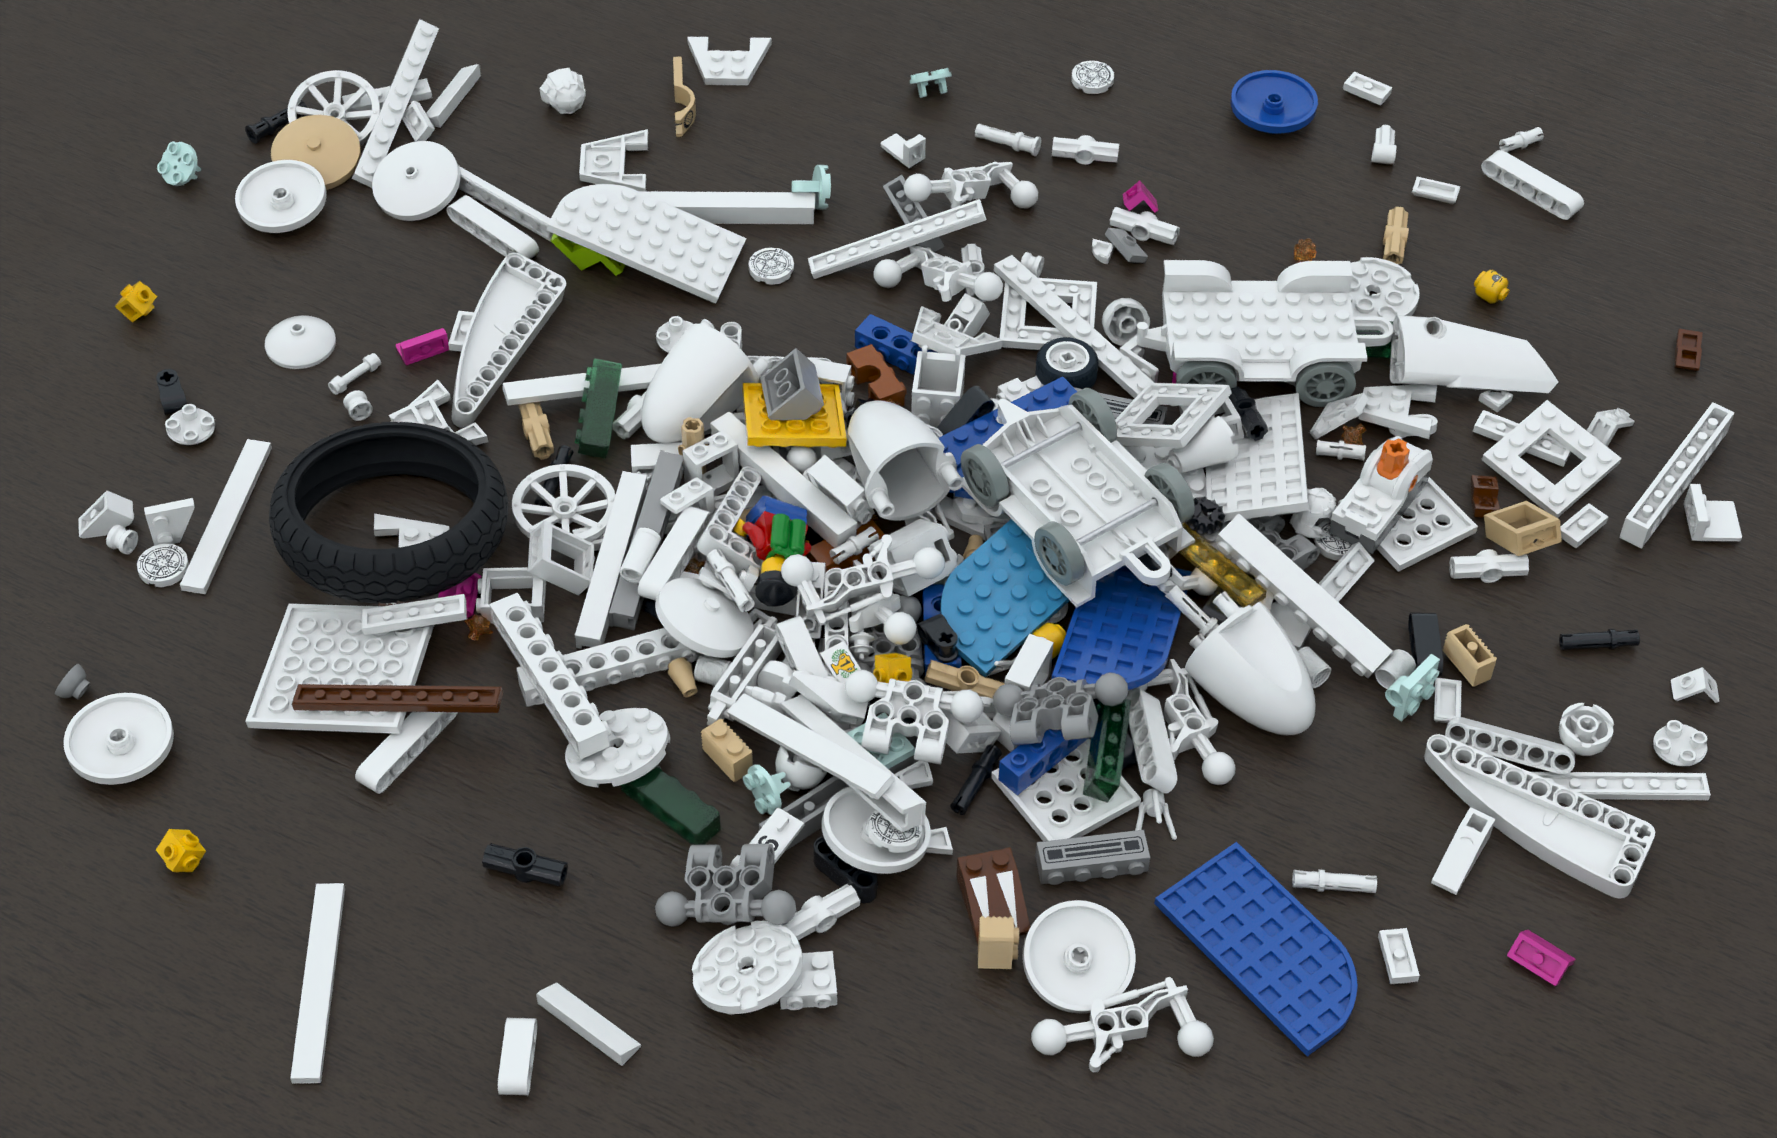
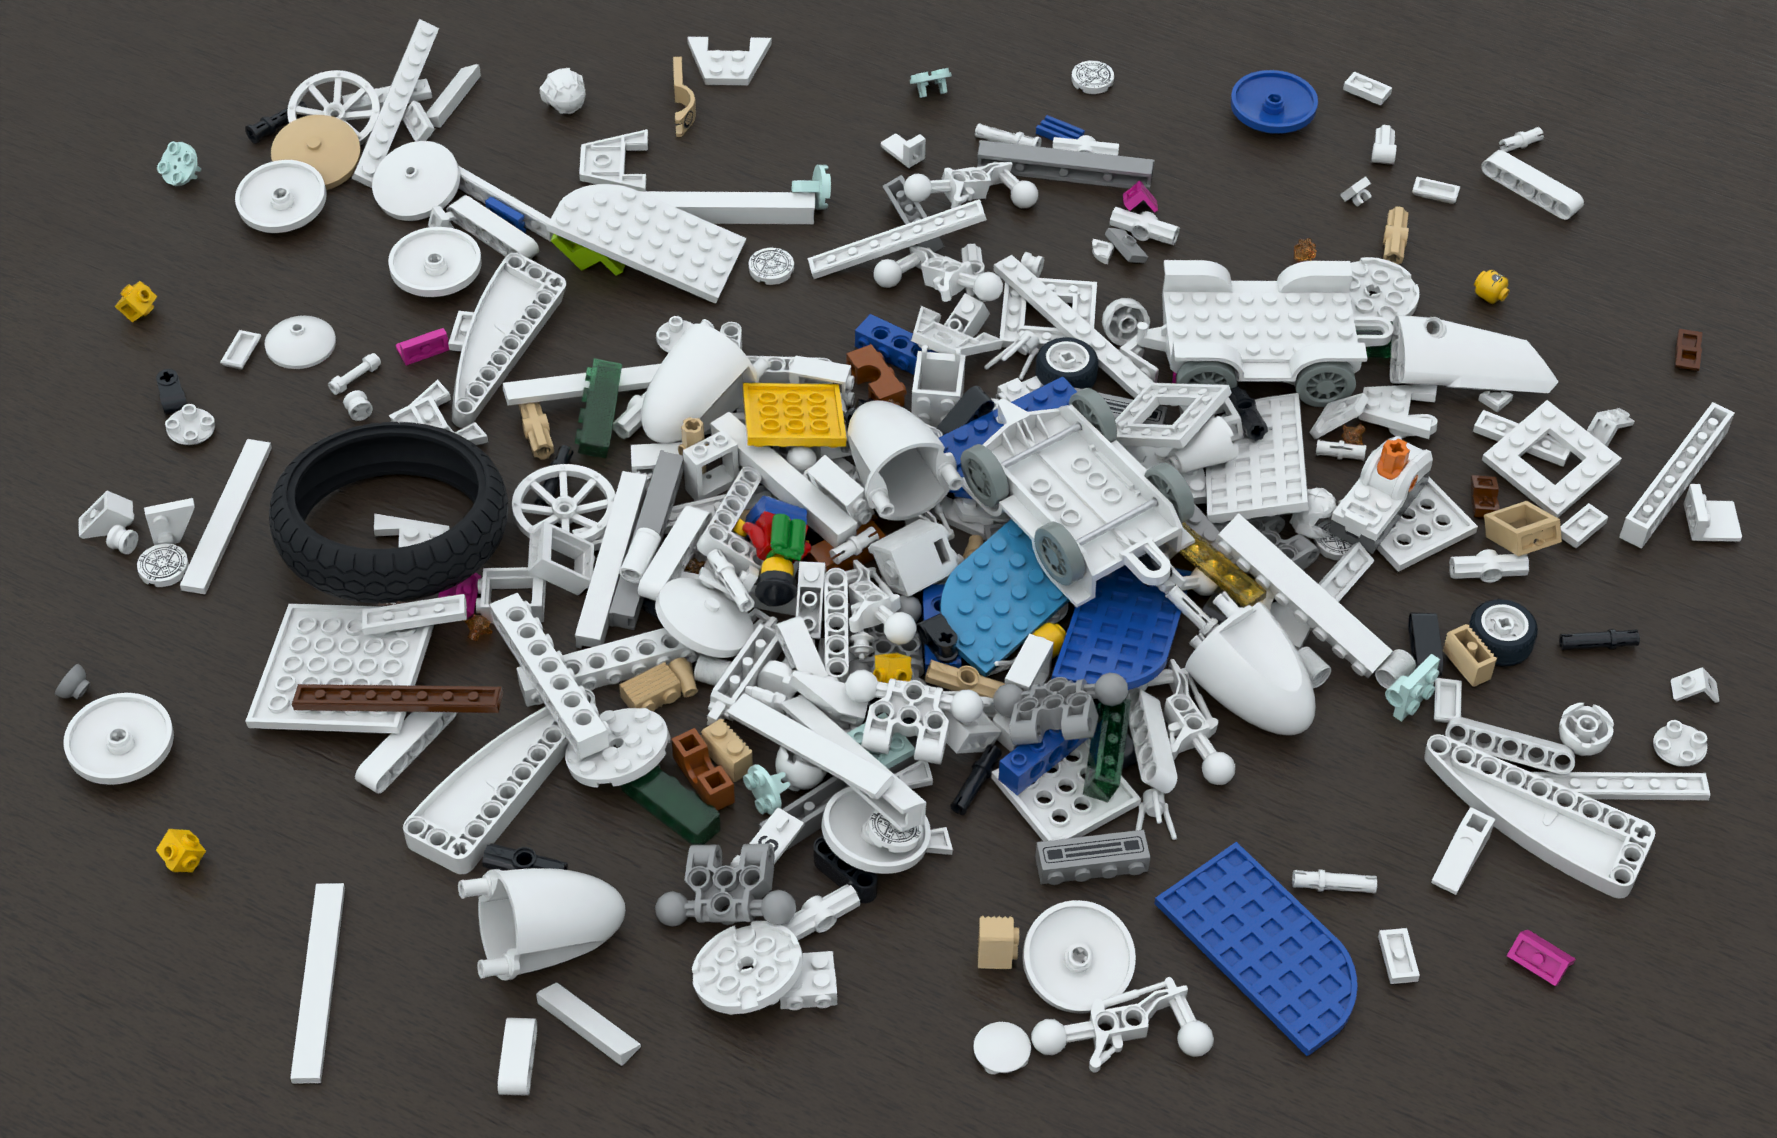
white bracket [660,477,715,514] -> none
light grey slope [760,348,824,420] -> none
white piece [781,534,945,625] -> none
sticker [820,641,861,683] -> none
reddish brown slope [956,847,1030,944] -> none
black gear [1186,497,1225,535] -> none
none -> white tile [220,330,261,370]
none -> white dish [388,227,482,297]
none -> white beam [403,689,596,874]
none -> white tile [428,206,456,228]
none -> white windscreen [458,869,626,980]
none -> blue tile [485,197,526,233]
none -> tan brick [619,662,681,712]
none -> dark orange arch [671,728,735,814]
none -> white dish [974,1022,1031,1075]
none -> light grey tile [977,140,1154,191]
none -> white plant [984,330,1040,380]
none -> blue tile [1036,115,1085,141]
none -> white tile [1340,177,1371,207]
none -> wheel [1469,599,1538,666]

